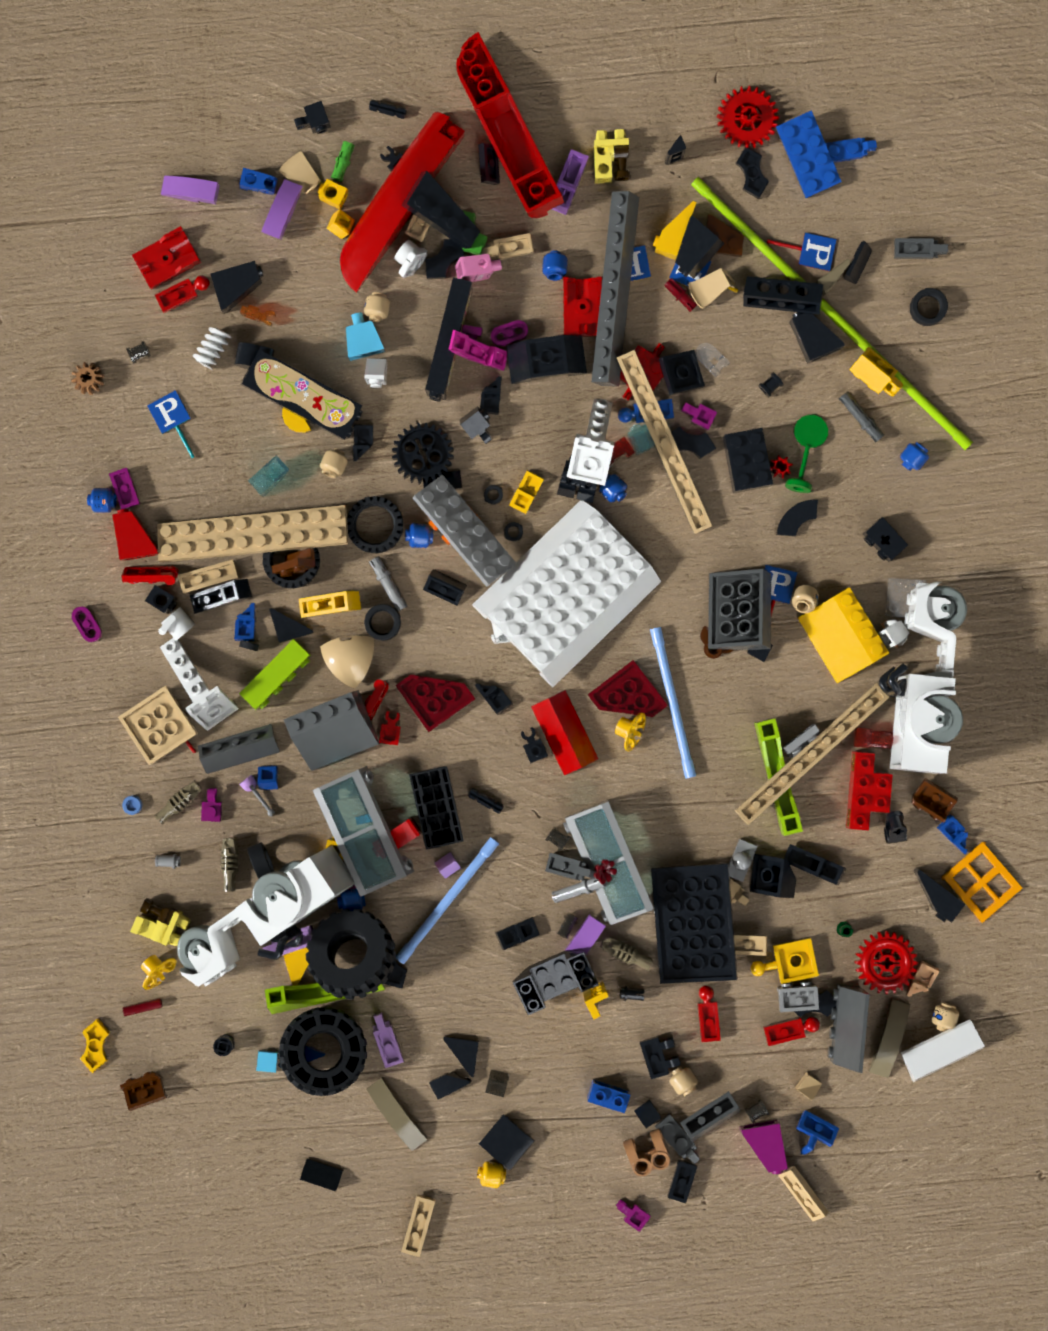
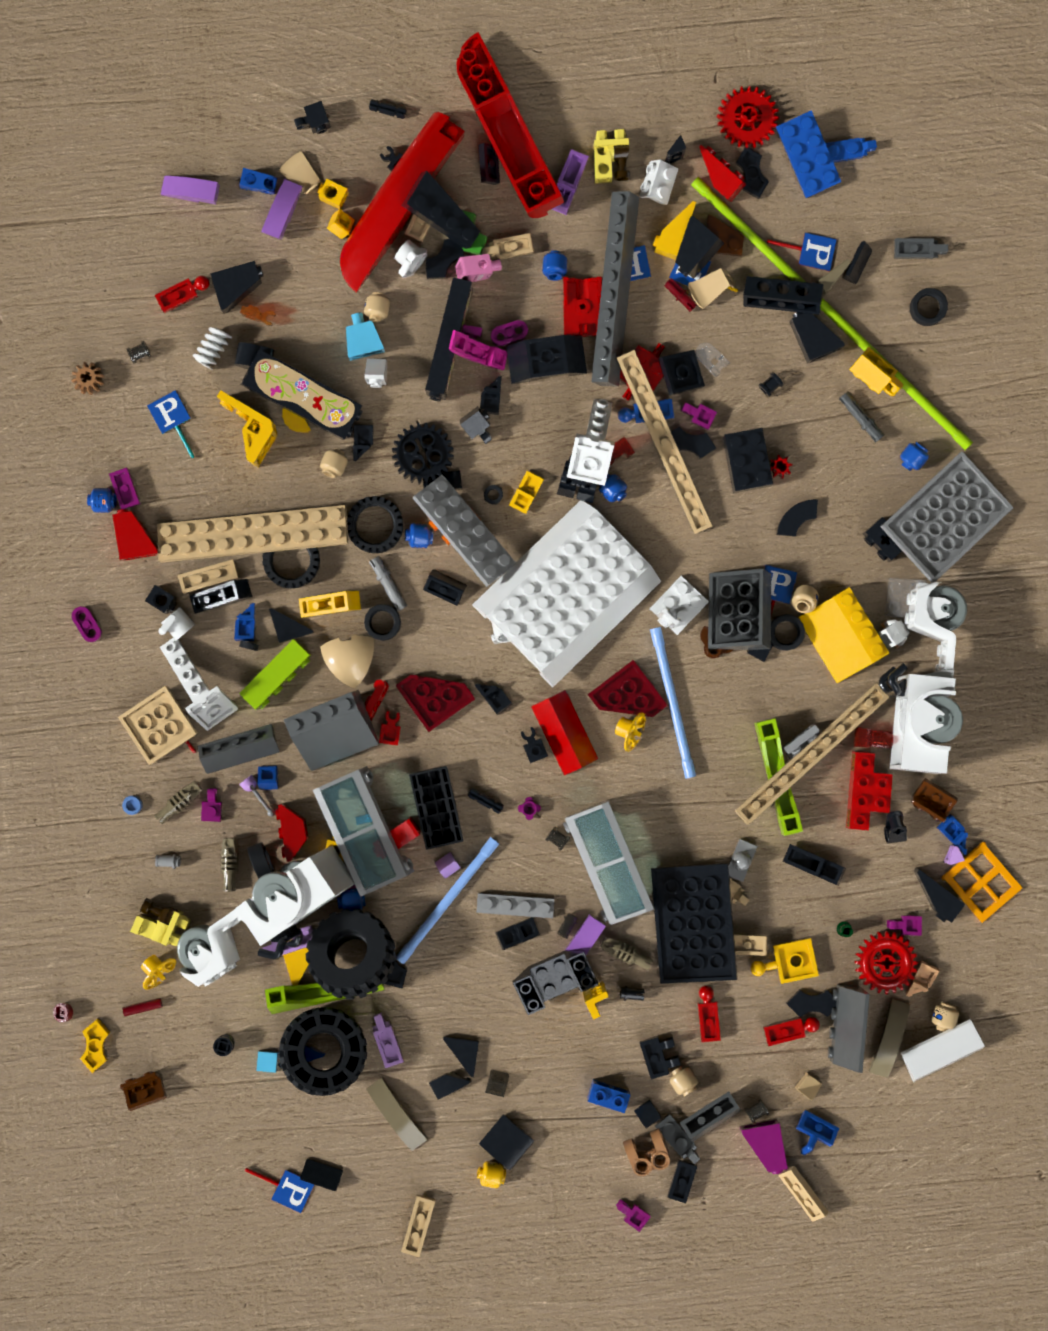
red plate [121,566,179,585] -> none
red piece [132,226,201,290] -> none
clear light blue slope [248,455,289,497] -> none
reddish brown bracket [272,548,315,577] -> none
bright green pin [331,141,355,182] -> none
black piece [504,522,523,542] -> none
dark grey hinge [545,853,597,881] -> none
light grey pin [552,878,607,903] -> none
dark red plant [594,859,617,885] -> none
clear light blue brick [627,424,655,456] -> none
black slope [750,854,796,898] -> none
light grey bracket [777,981,819,1012] -> none
green piece [785,415,828,493] -> none
none -> tile [53,1003,73,1023]
none -> yellow bracket [217,390,278,468]
none -> blue piece [245,1168,314,1213]
none -> red slope [275,803,308,862]
none -> light grey plate [476,893,554,918]
none -> magenta plate [518,797,541,820]
none -> white bracket [639,160,678,205]
none -> white bracket [650,576,709,635]
none -> red slope [699,145,746,202]
none -> black tyre [771,614,805,651]
none -> light grey plate [880,451,1014,583]
none -> magenta plate [887,915,922,936]
none -> lavender slope [944,845,965,865]

